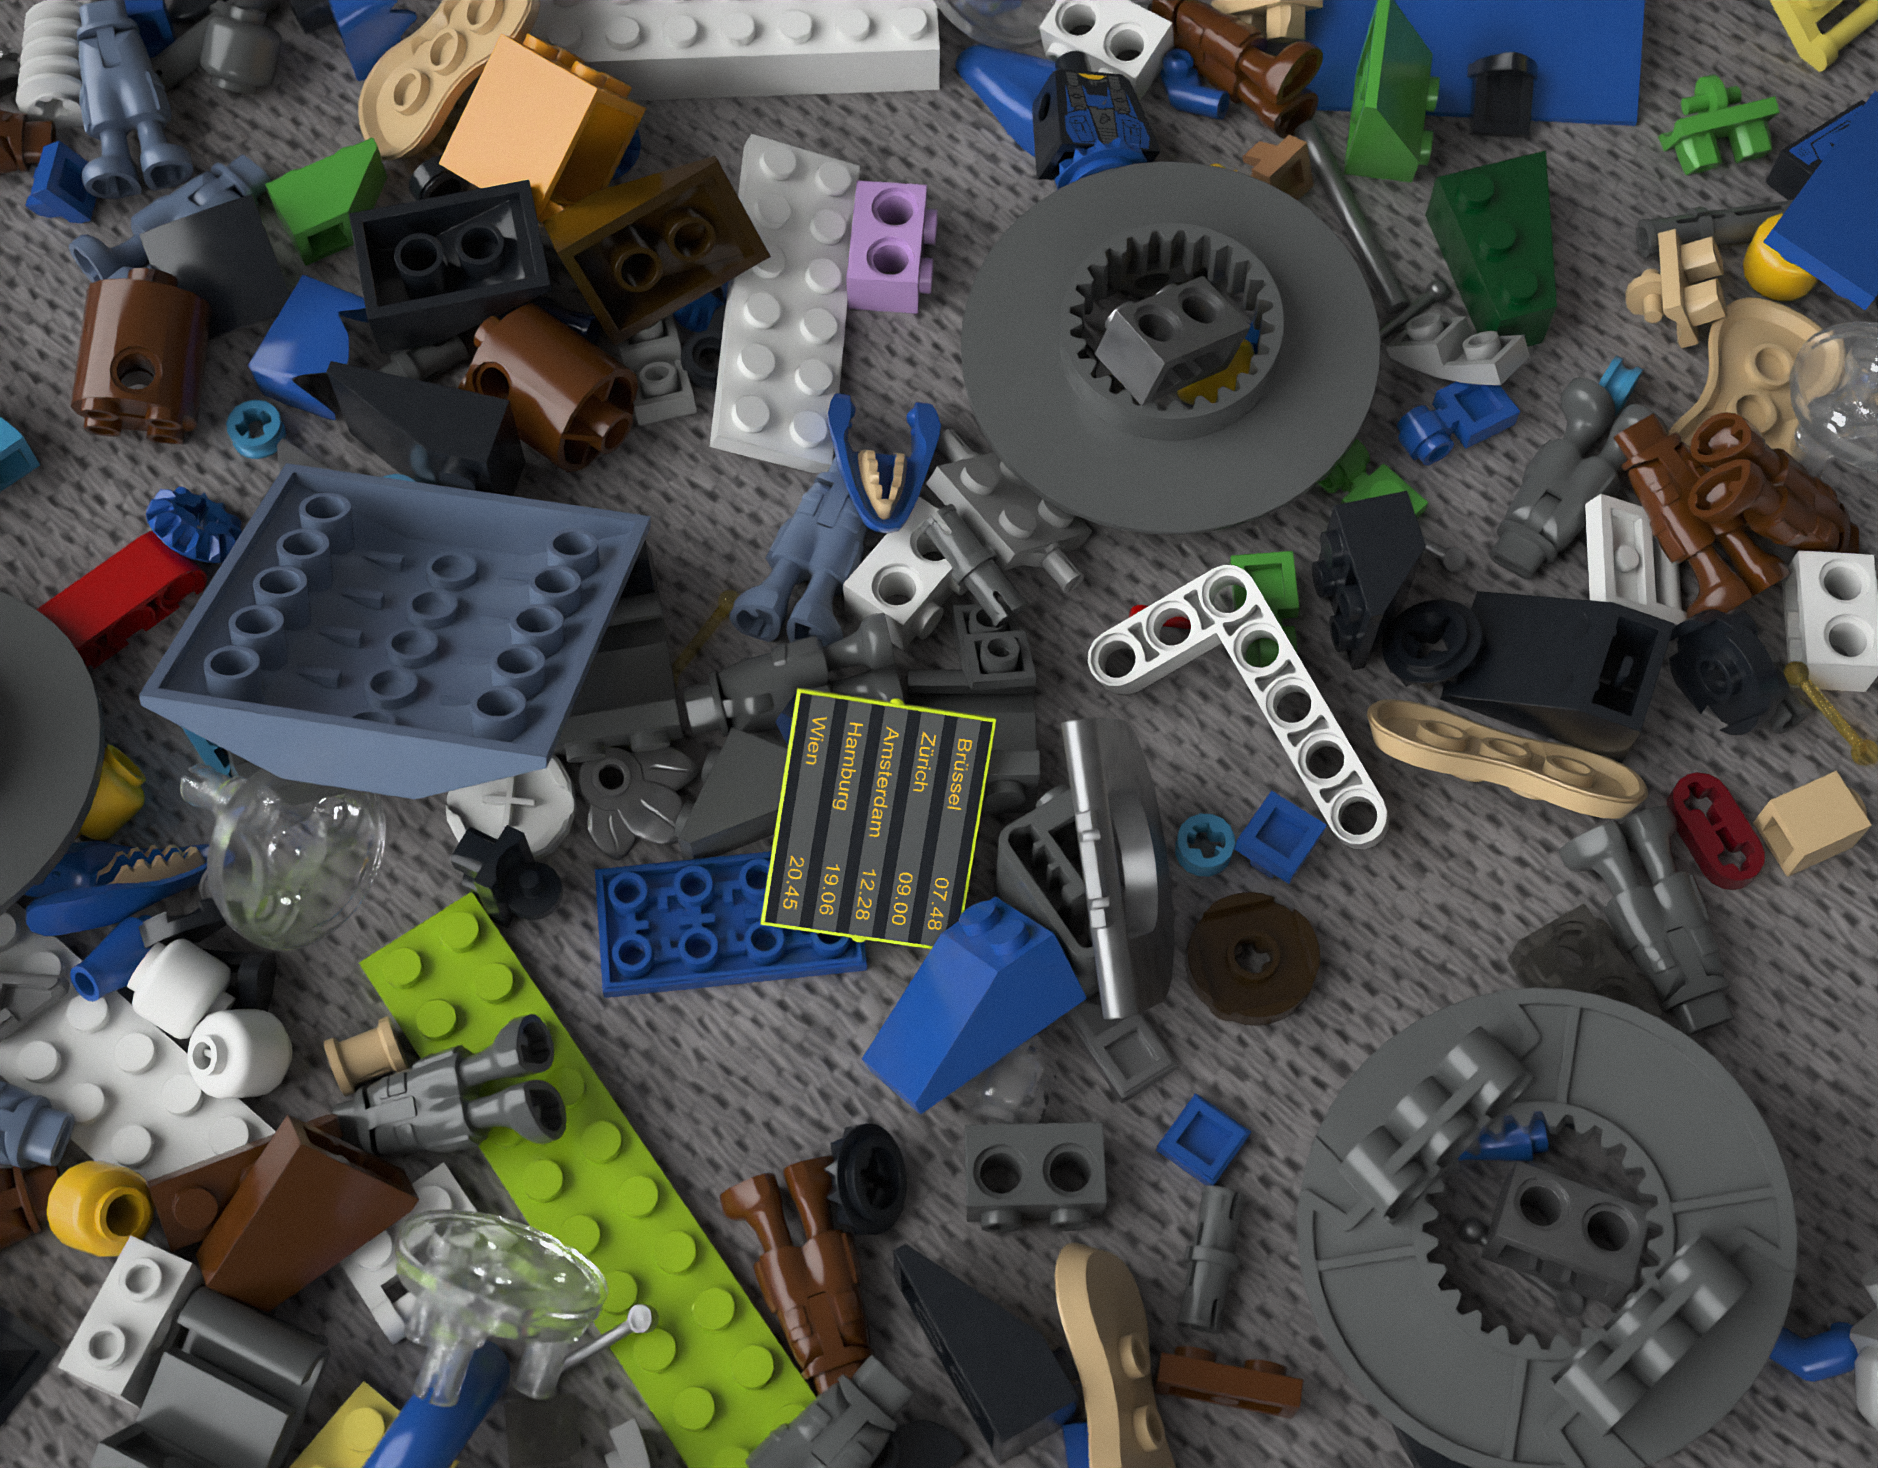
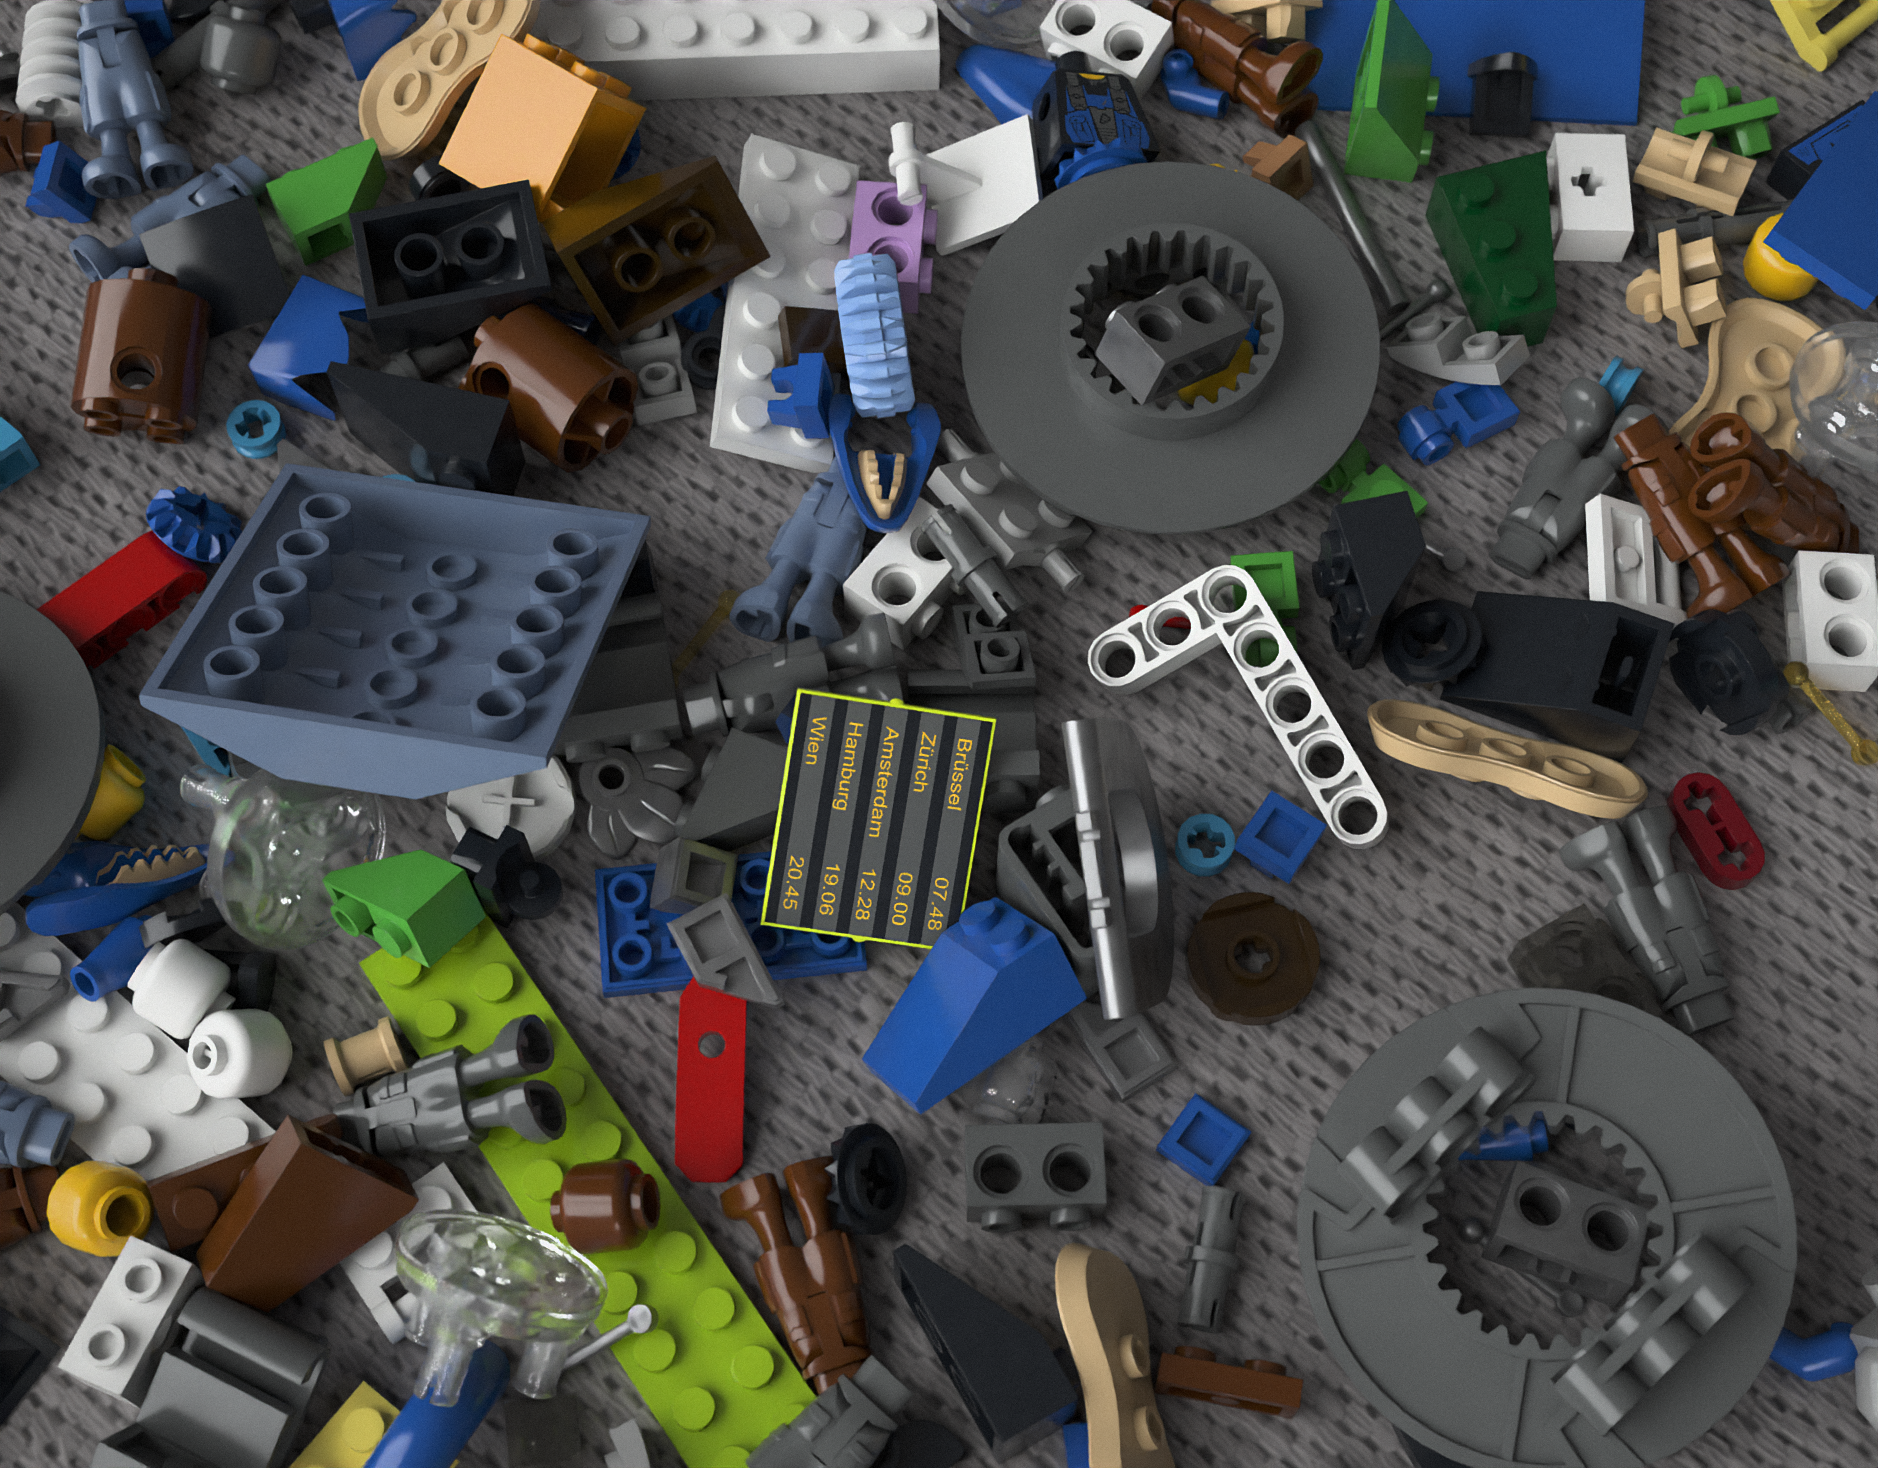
tan brick [1753,770,1872,877] -> none
none -> bright green slope [322,849,486,968]
none -> reddish brown head [550,1159,660,1254]
none -> flat silver slope [650,836,738,914]
none -> flat silver tile [667,893,785,1009]
none -> red piece [675,976,747,1182]
none -> blue tile [767,353,835,439]
none -> dark brown tile [778,306,847,374]
none -> light blue gear [834,252,915,419]
none -> white plate [889,114,1043,255]
none -> white brick [1546,133,1634,262]
none -> tan hips [1633,128,1757,216]

